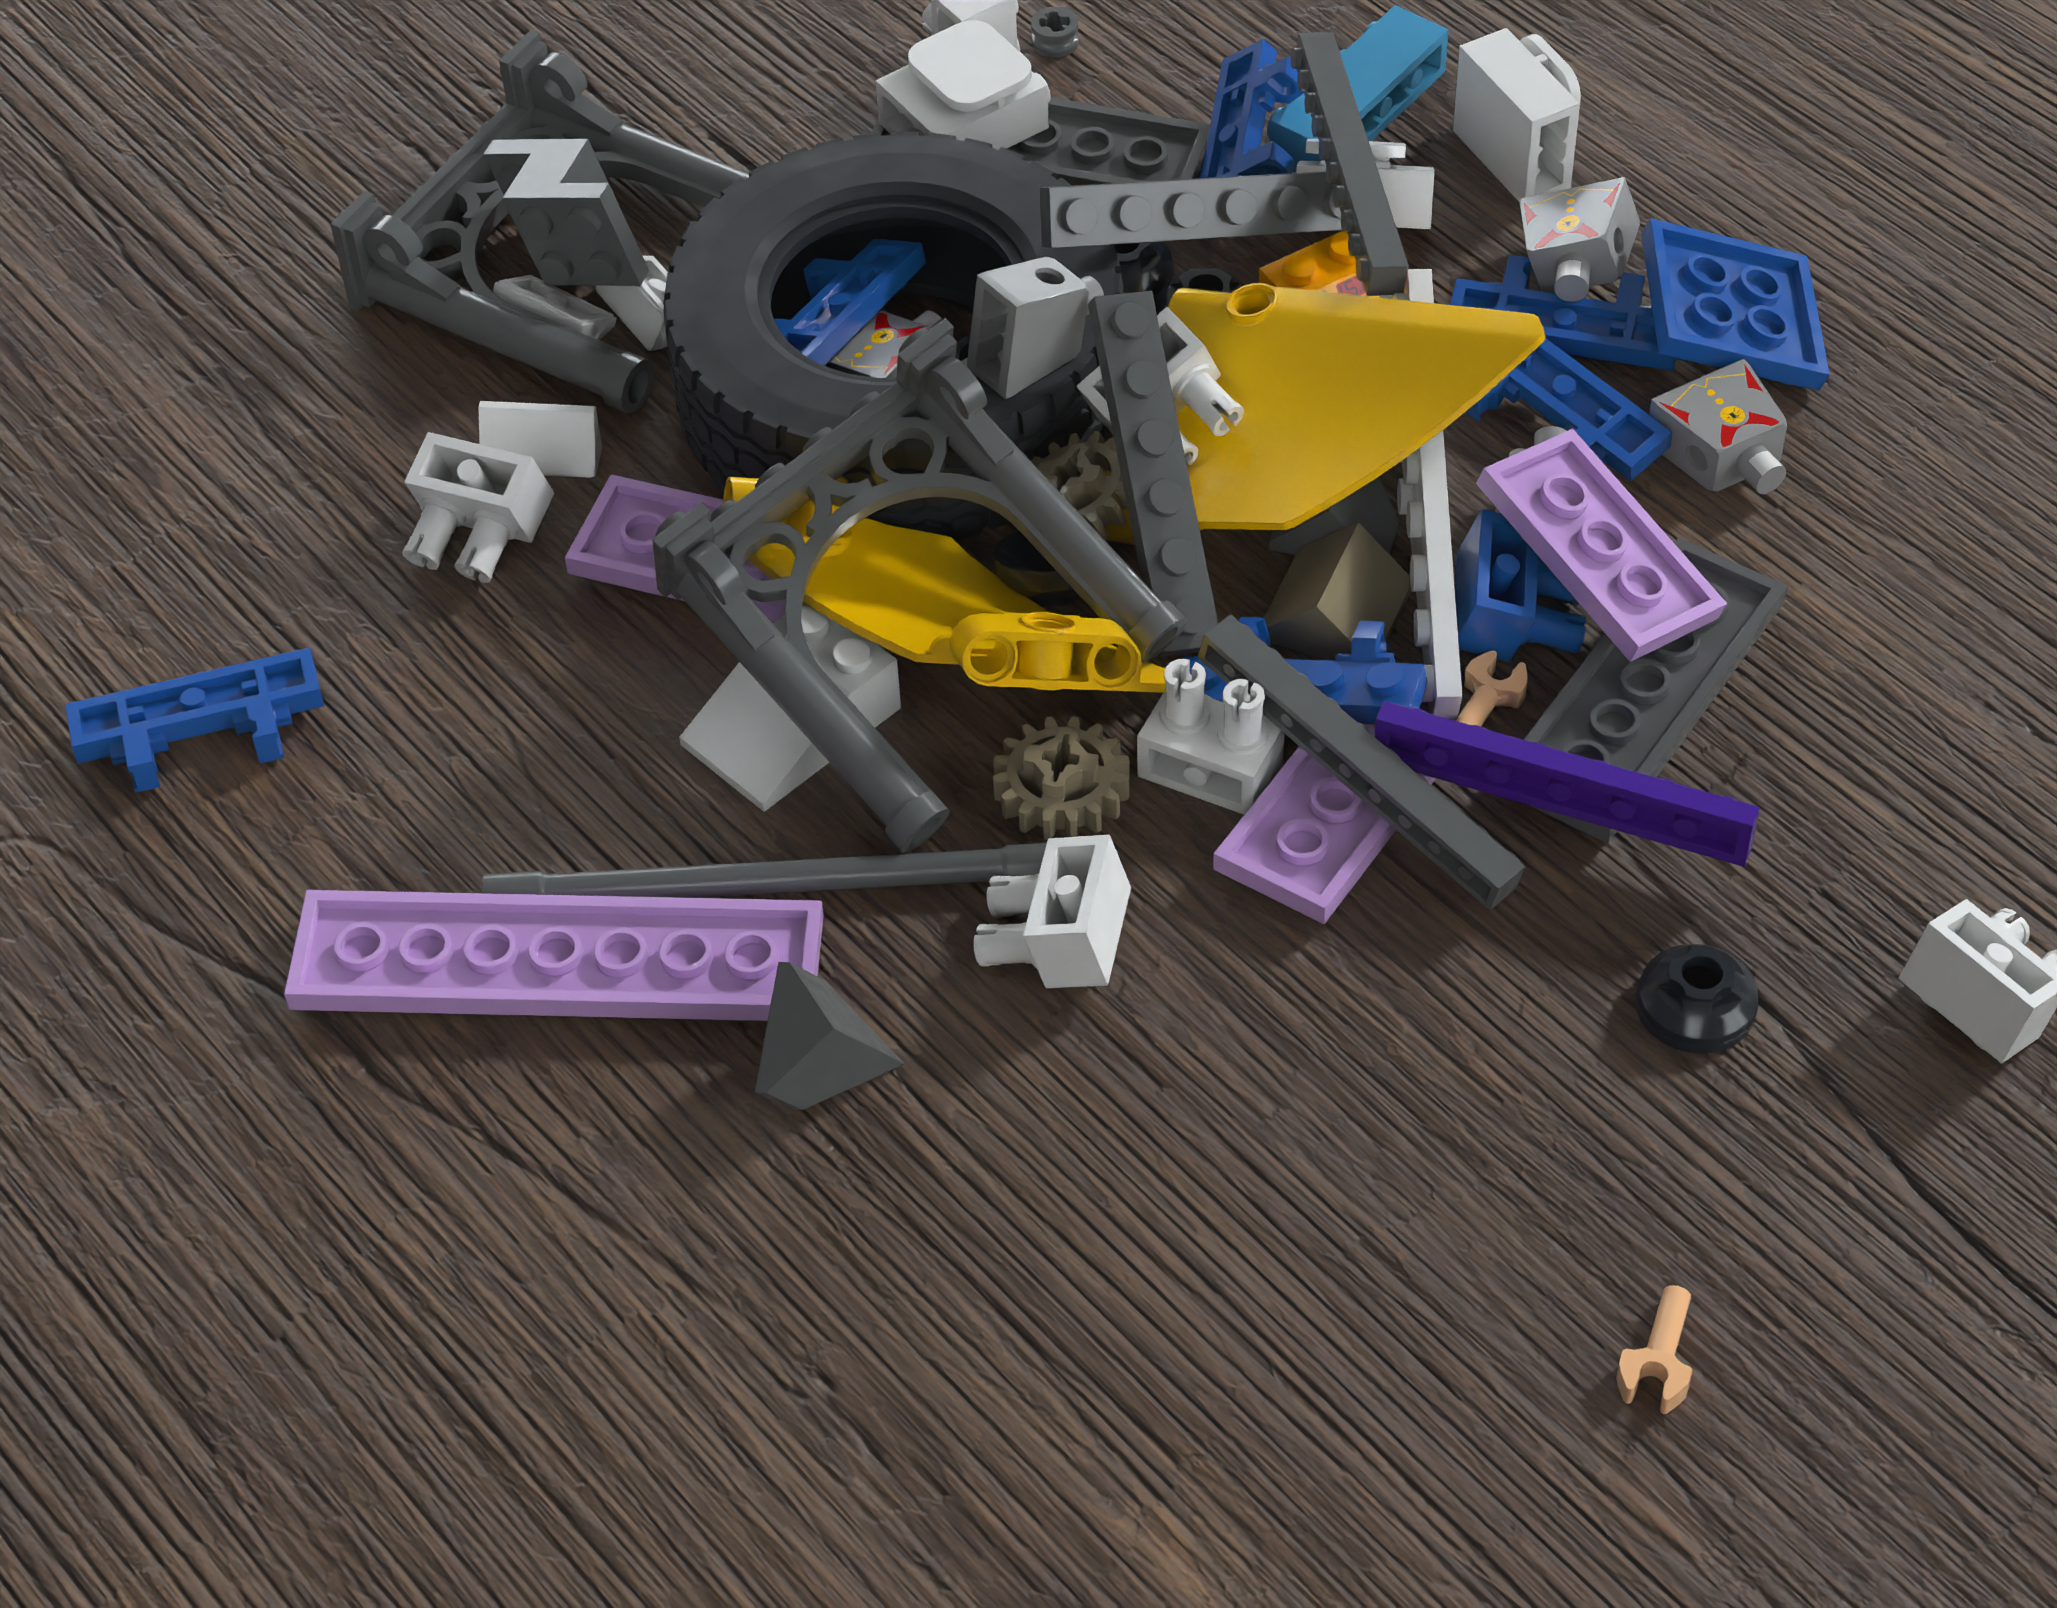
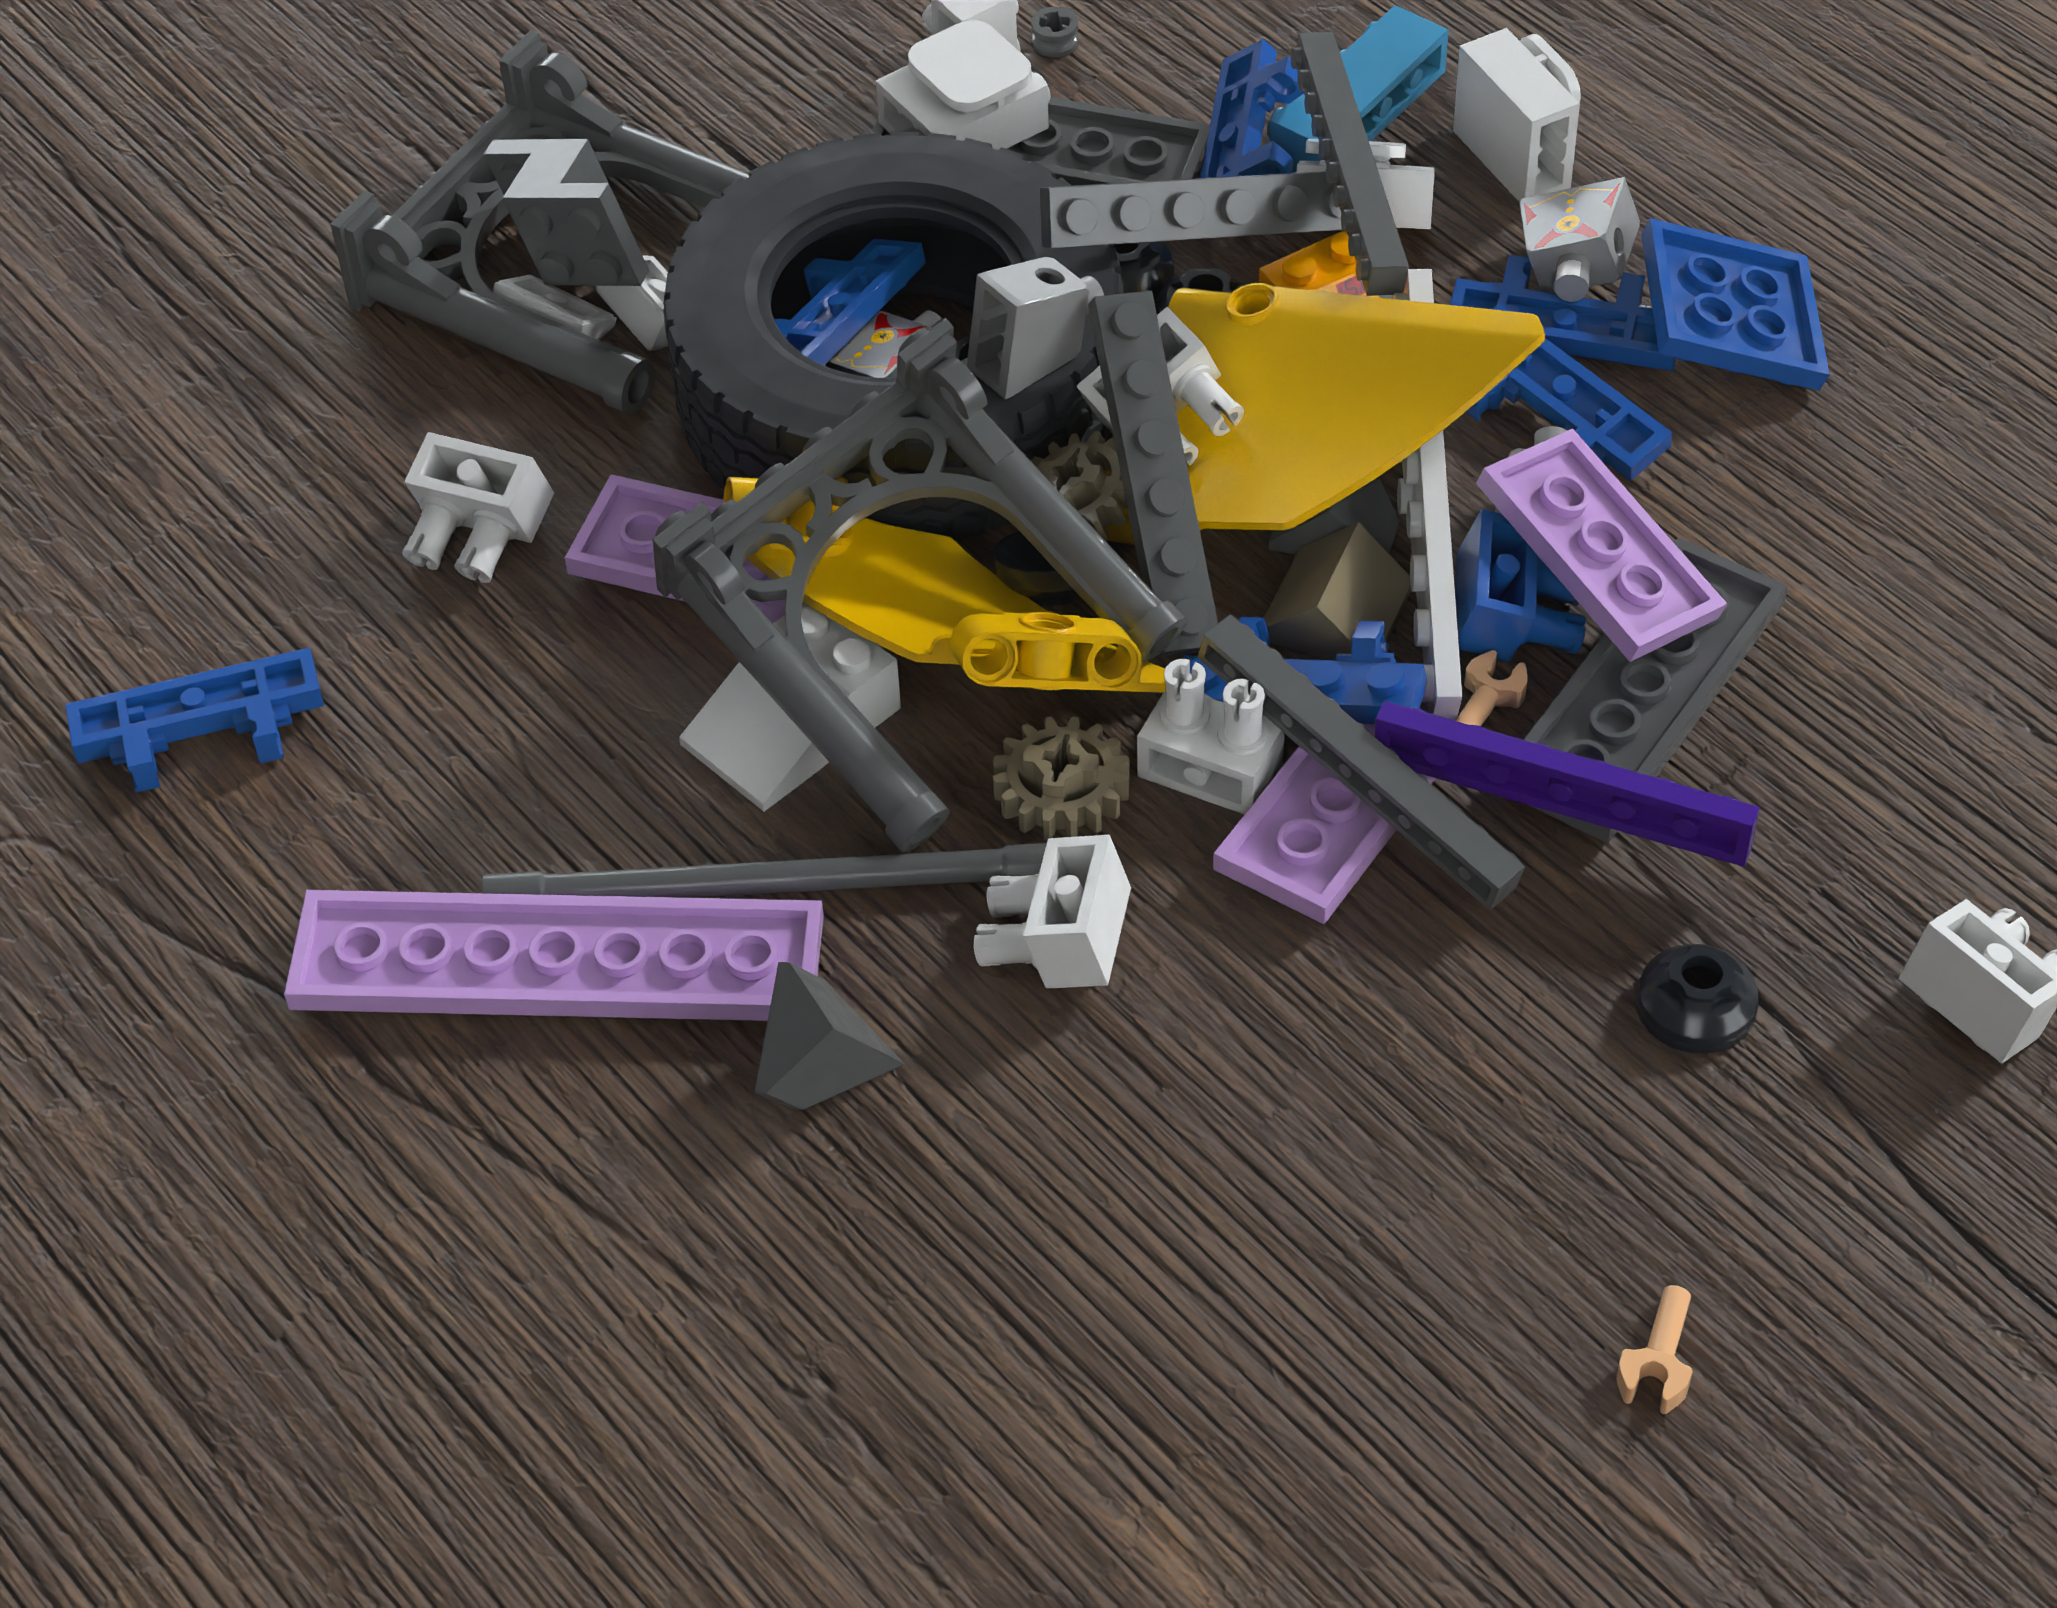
white slope [478,401,602,478] -> none
light grey torso [1649,359,1787,494] -> none

